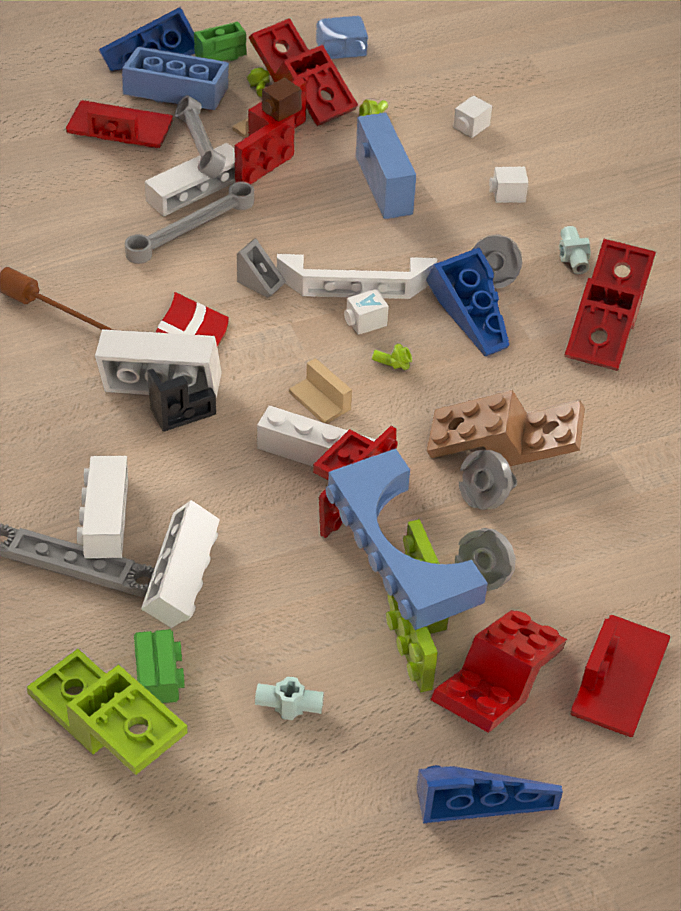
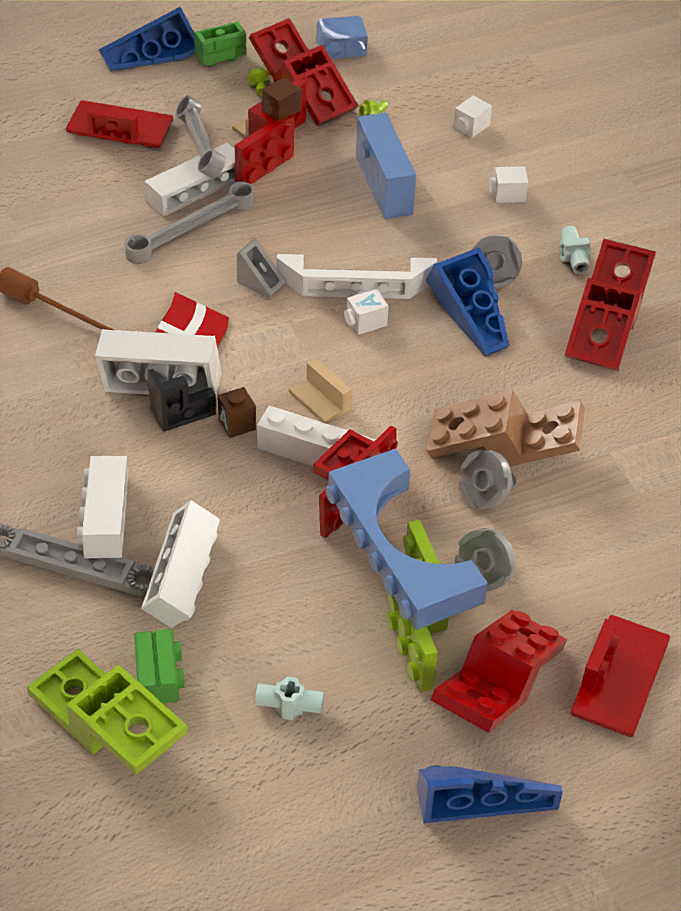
medium blue brick [122,47,229,110] -> none
lime plate [371,343,412,370] -> none
none -> reddish brown brick [218,387,256,438]

